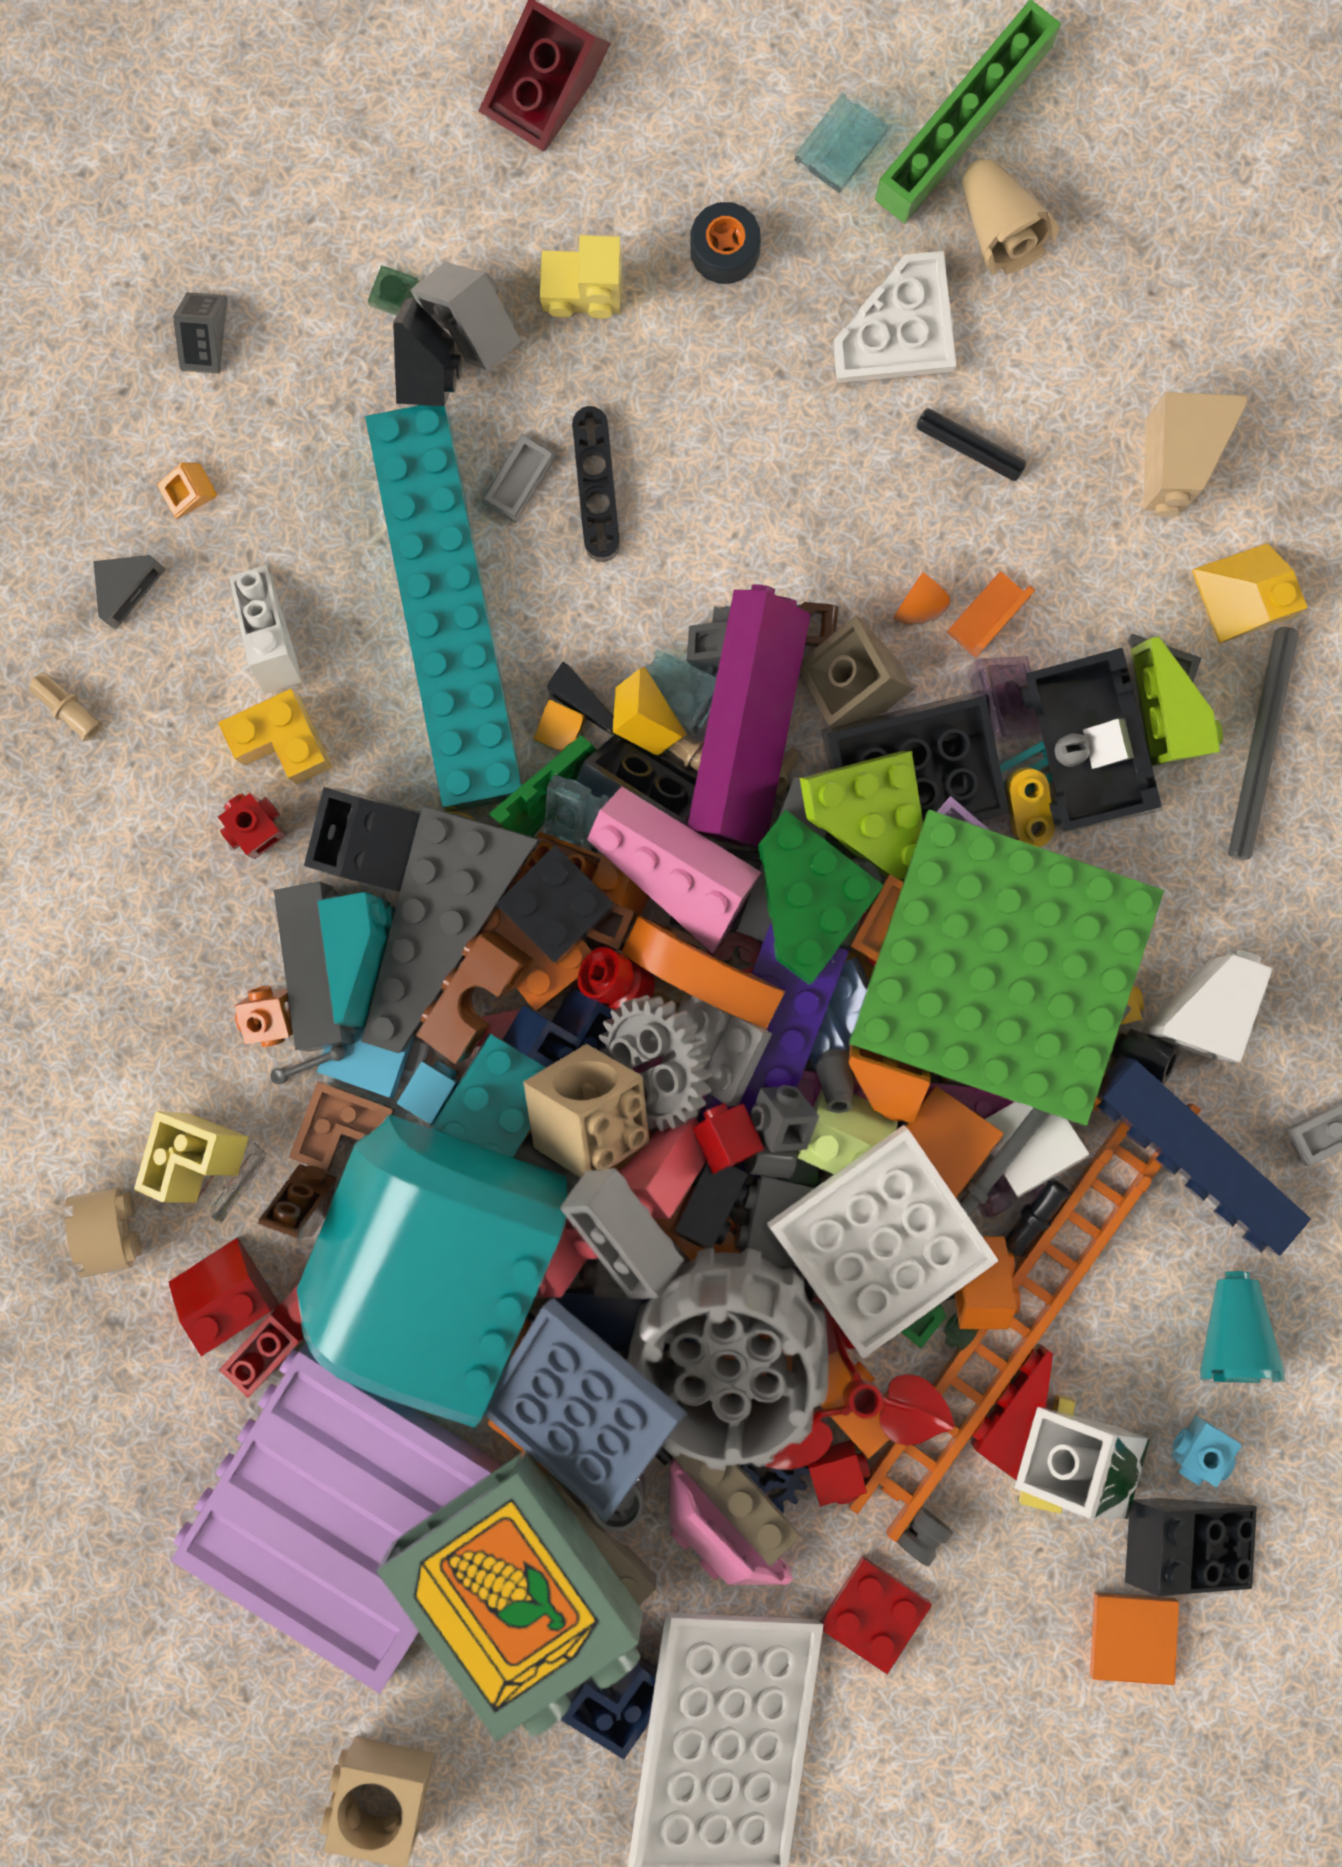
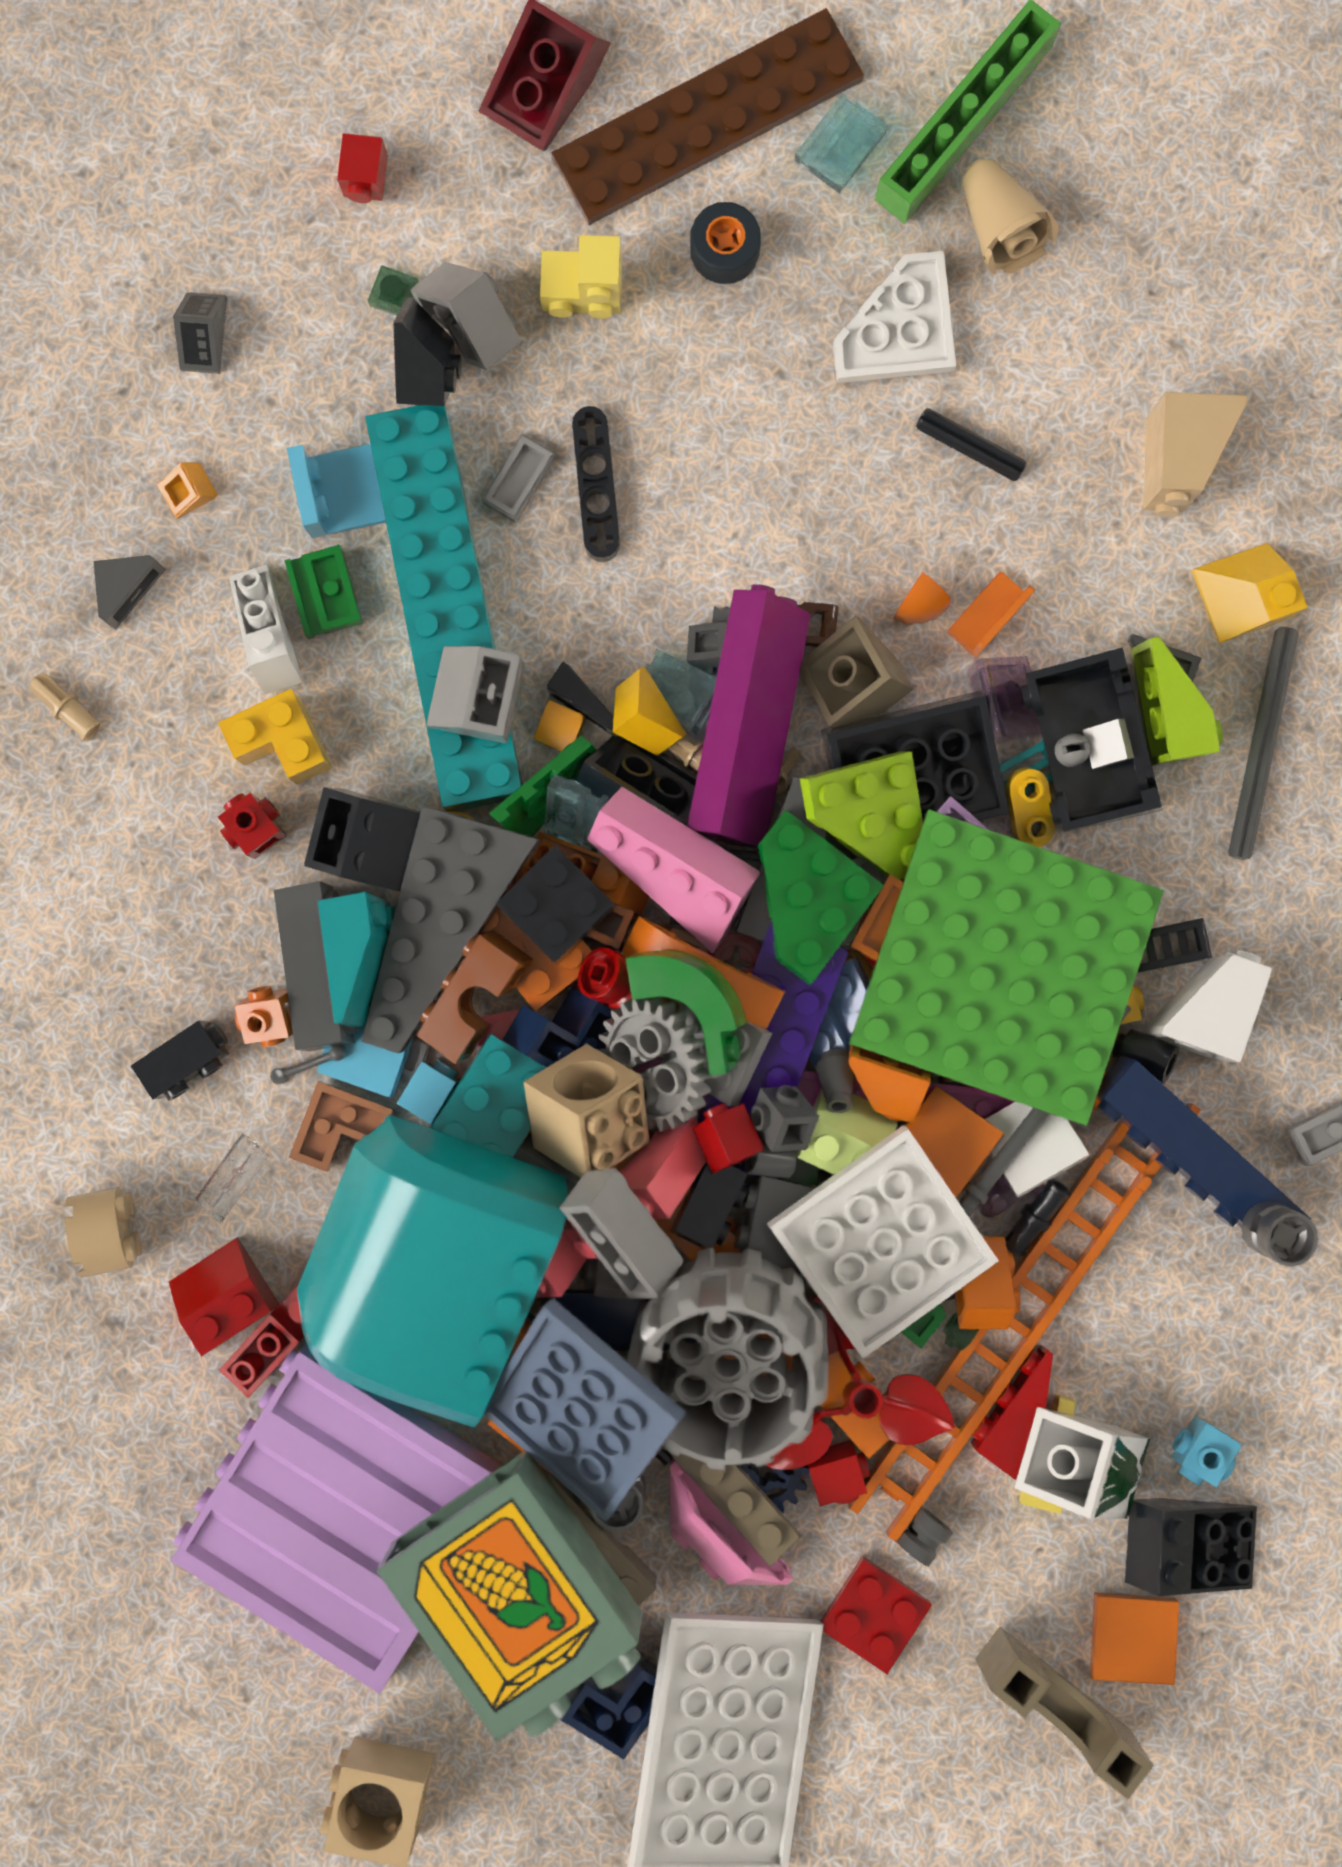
light yellow brick [134,1111,249,1203] -> none
reddish brown slope [257,1164,337,1239] -> none
teal cone [1200,1271,1285,1383] -> none
none -> black brick [131,1020,229,1101]
none -> green plate [284,544,363,639]
none -> medium azure bracket [286,444,386,538]
none -> red brick [337,133,388,203]
none -> light grey slope [426,646,524,744]
none -> reddish brown plate [551,8,864,225]
none -> green arch [626,950,747,1076]
none -> dark tan arch [975,1627,1154,1800]
none -> black slope [1137,918,1213,973]
none -> flat silver wheel [1241,1201,1319,1267]

